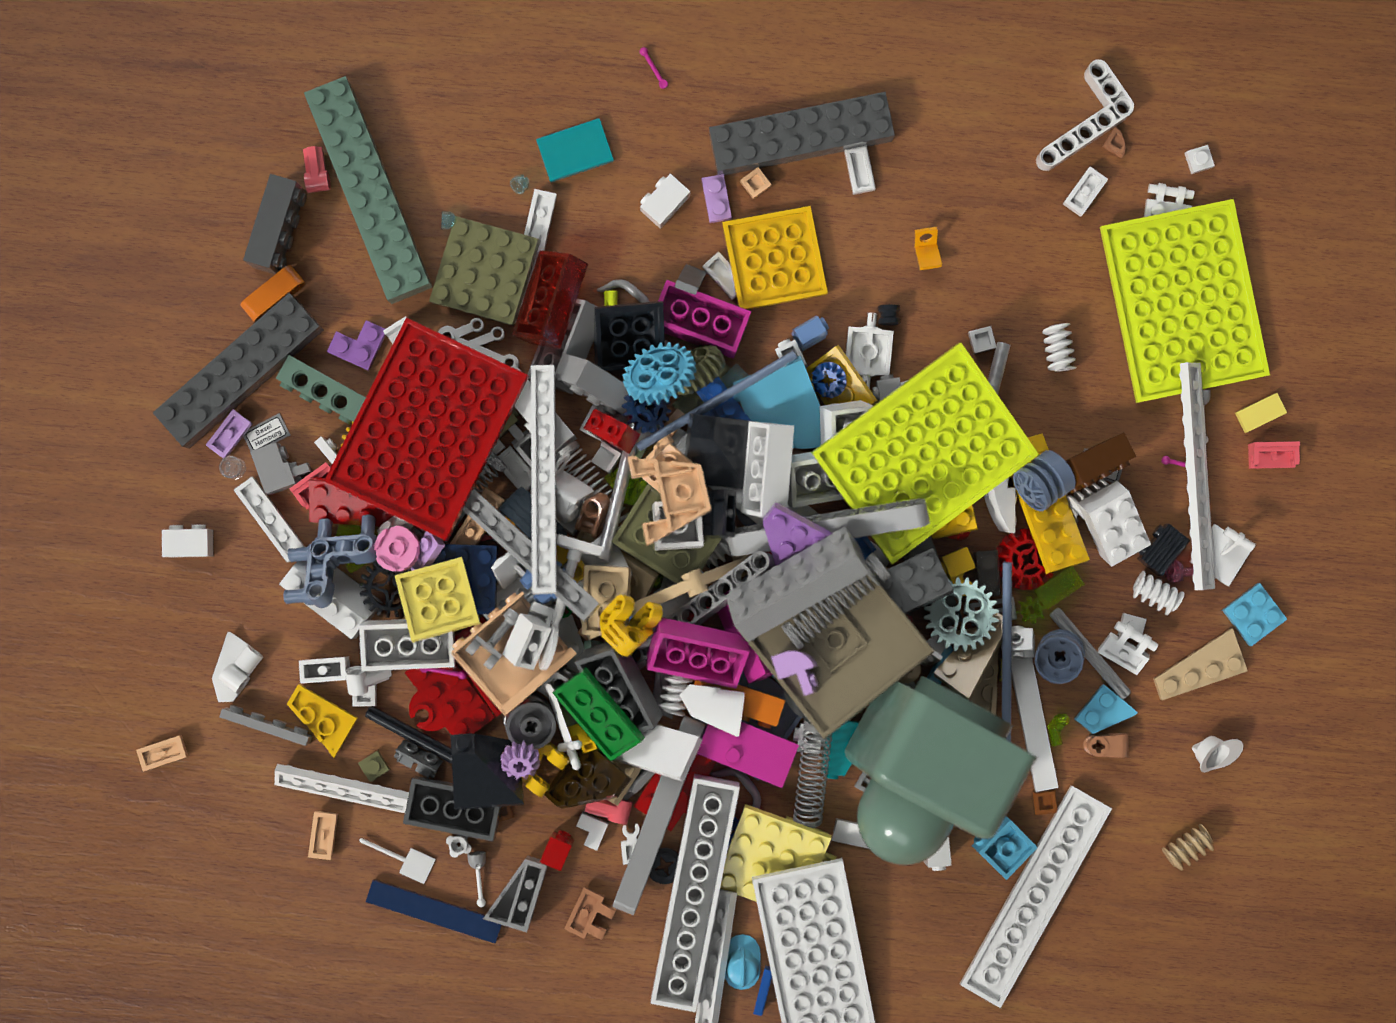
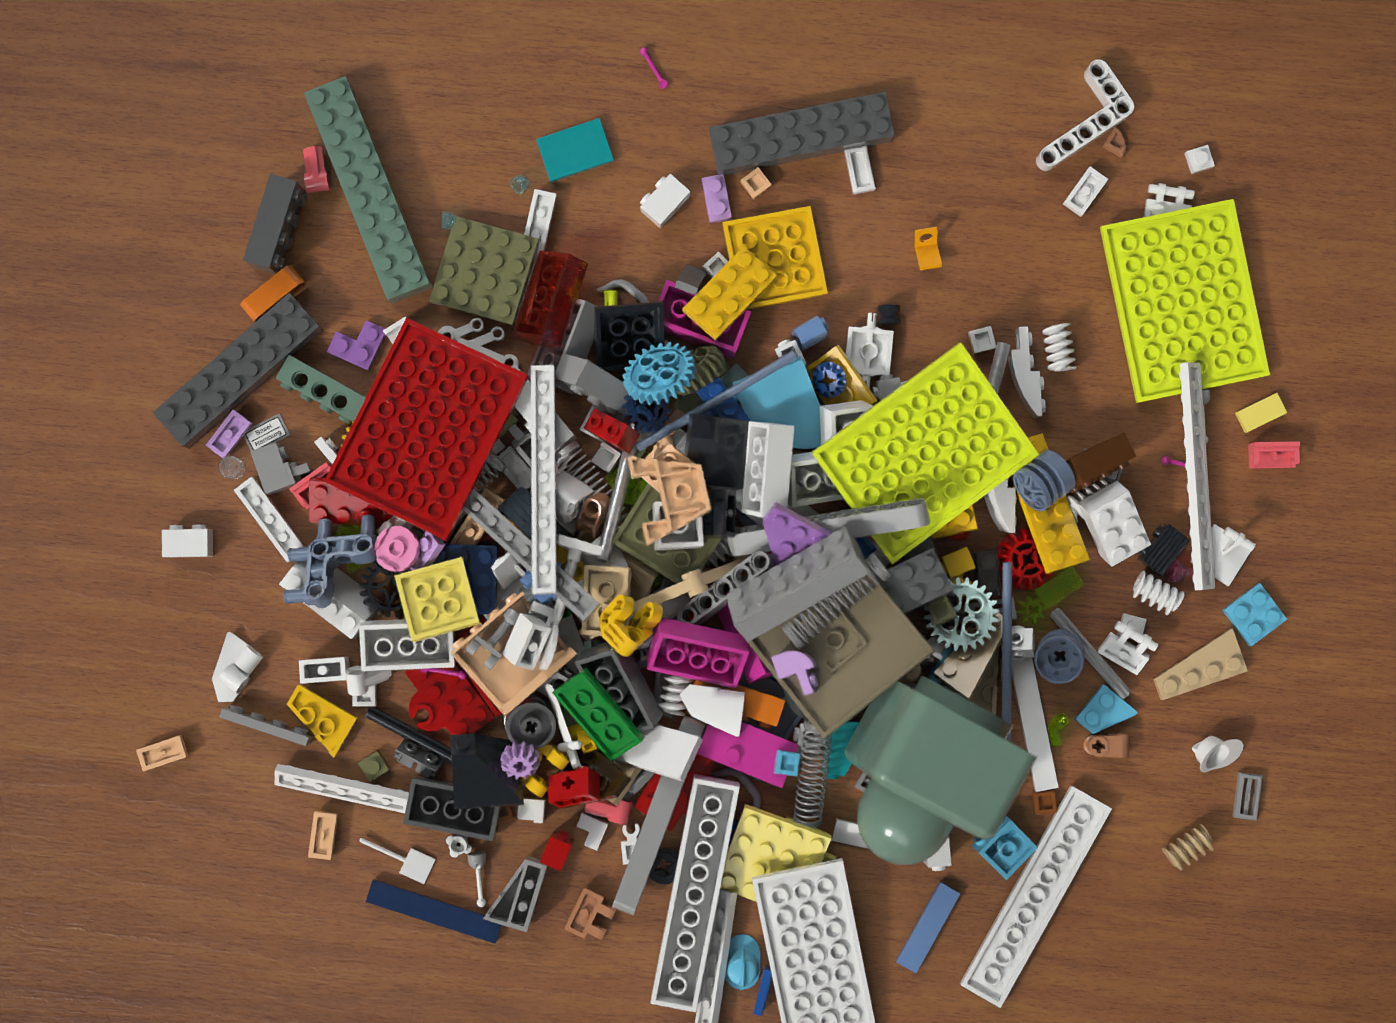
none -> white panel [517,796,546,823]
none -> red brick [548,766,600,808]
none -> yellow plate [682,246,777,341]
none -> medium azure tile [774,750,801,776]
none -> medium blue tile [896,882,960,973]
none -> olive tile [926,595,958,627]
none -> white slope [1008,327,1046,418]
none -> light grey tile [1232,772,1263,821]

